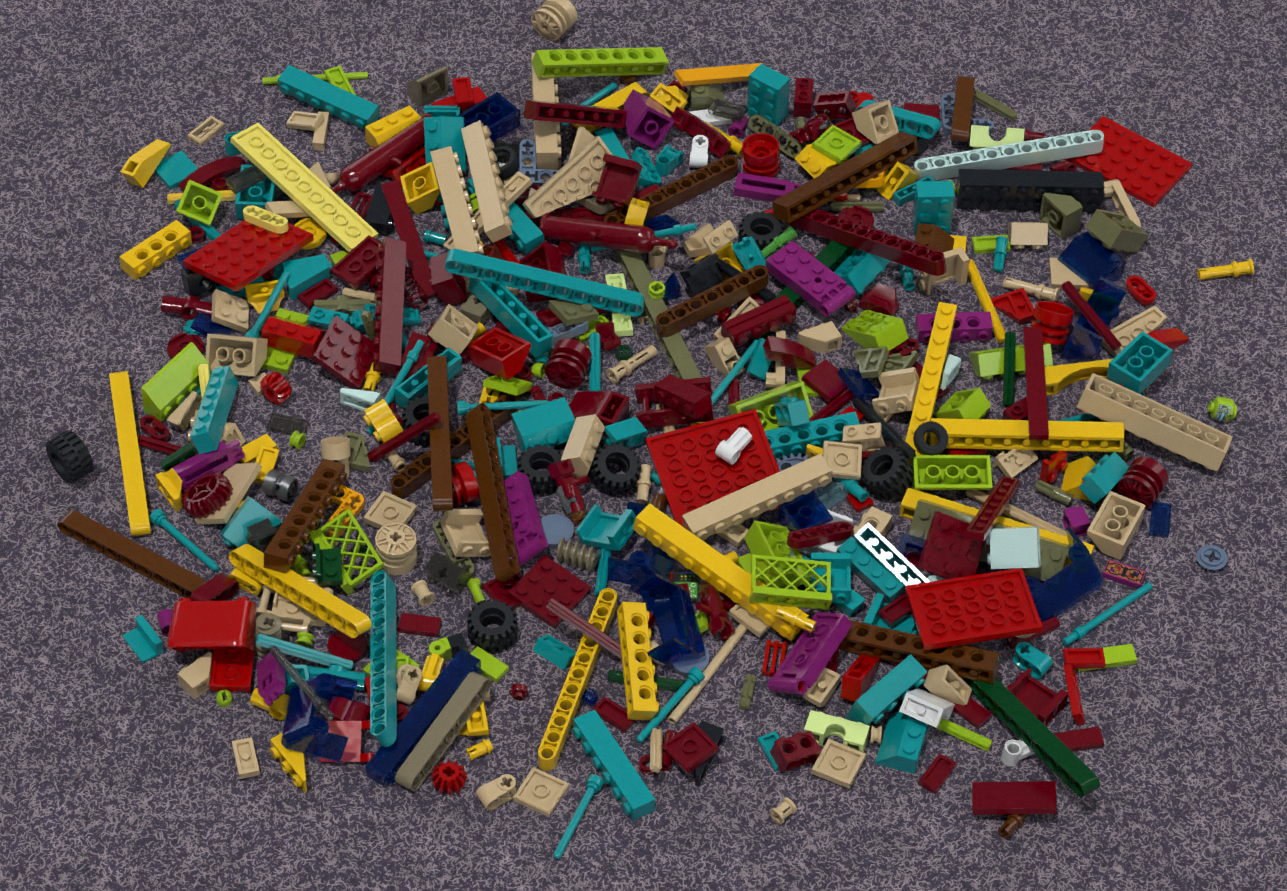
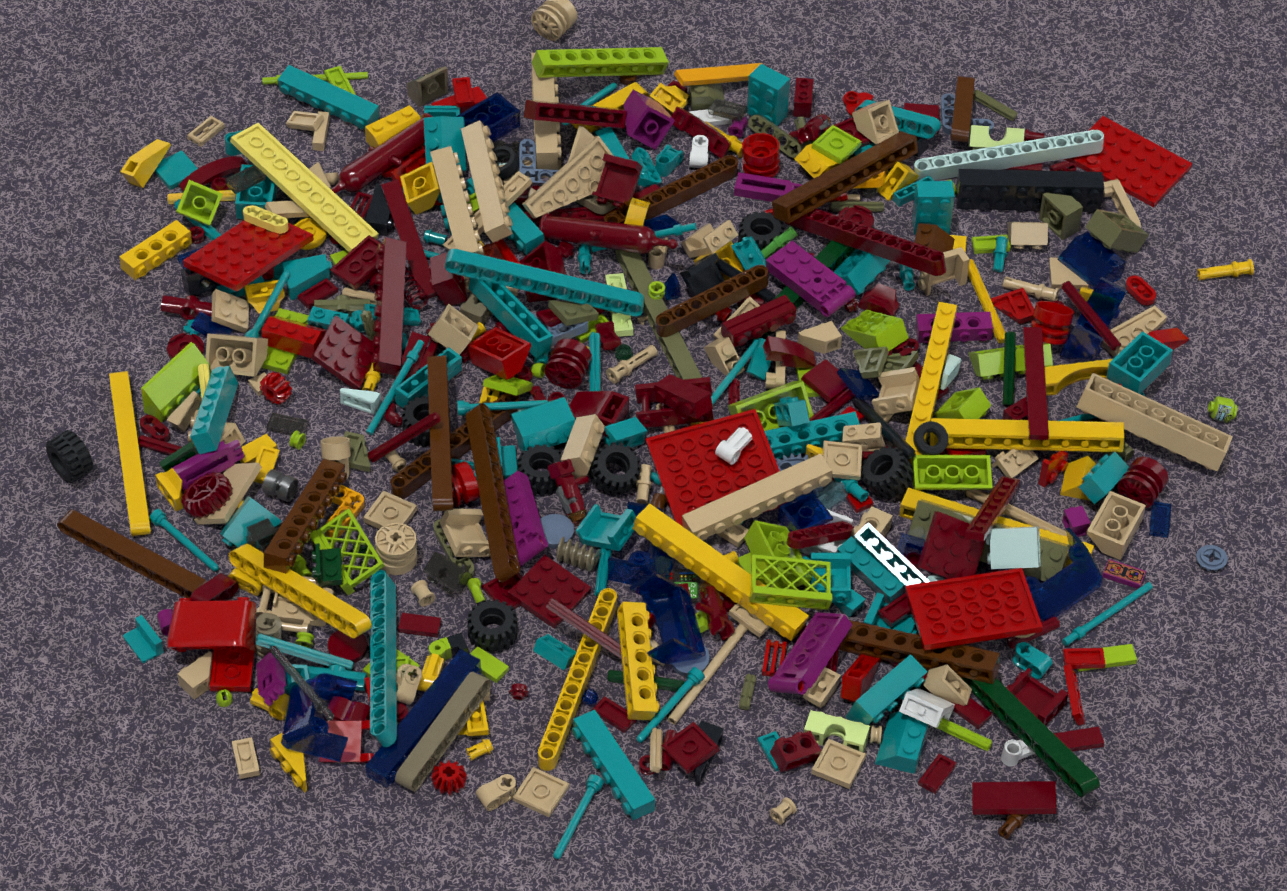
yellow brick [363,399,404,443] -> none
yellow pin [775,605,817,633] -> none
dark red brick [813,91,856,120] -> none
olive axle [1035,480,1074,506] -> none

